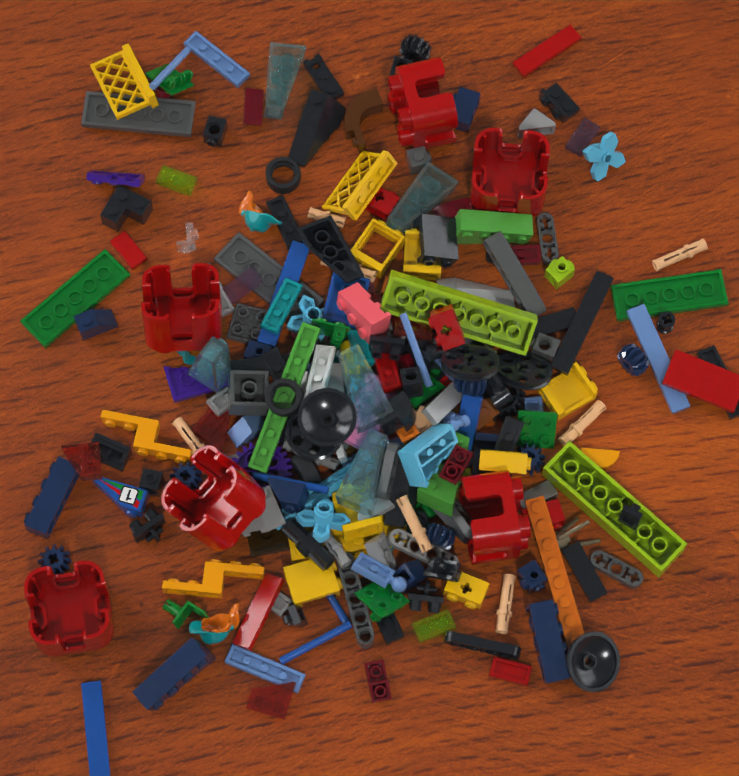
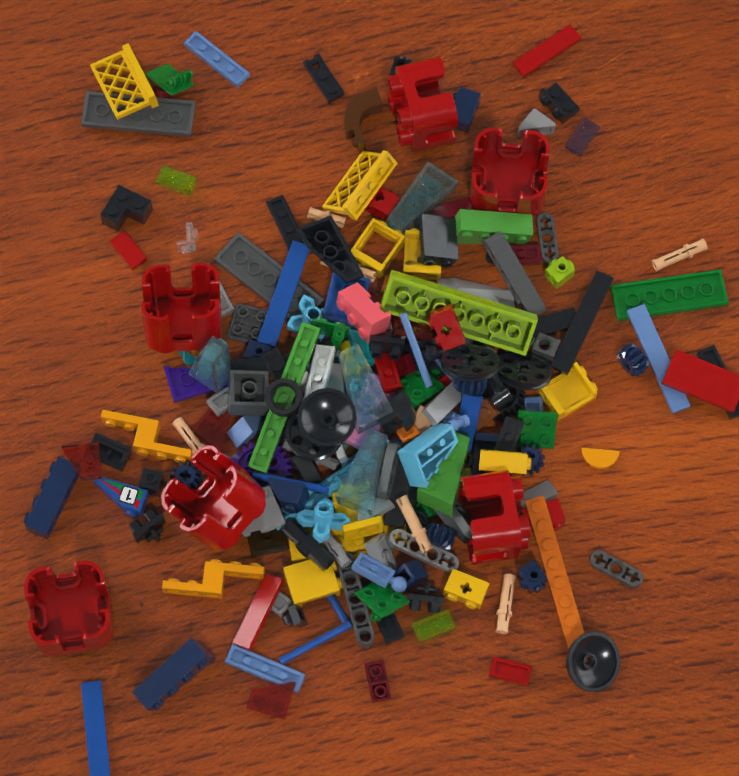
green tile [20,249,130,349] -> none
dark blue gear [38,544,72,575] -> none
dark blue slope [74,309,118,341] -> none
dark purple wing [87,171,145,187] -> none
medium blue bar [149,47,191,90] -> none
green bracket [163,599,209,630] -> none
hair [189,603,240,644] -> none
black brick [203,115,228,147] -> none
tile [222,267,264,304] -> none
teal hair [239,190,282,233] -> none
dark red slope [243,88,264,126] -> none
teal tile [260,278,303,335] -> none
clear light blue wedge [264,42,307,119] -> none
black tyre [266,156,301,194] -> none
black wedge [288,89,346,167] -> none
black gear [399,34,431,63] -> none
black brick [400,366,423,398] -> none
dark grey brick [406,146,432,175] -> none
black hips [423,557,462,582] -> none
dark red slope [438,445,474,486] -> none
black beam [444,631,521,659] -> none
dark blue wedge [525,599,570,683] -> none
lime brick [542,441,687,578] -> none
dark tan plant [555,518,601,550] -> none
light nougat pin [558,400,606,446] -> none
black tile [561,541,608,603] -> none
medium azure plant [583,131,626,181] -> none
black tile [618,503,643,530] -> none
black bush [656,312,676,334] -> none

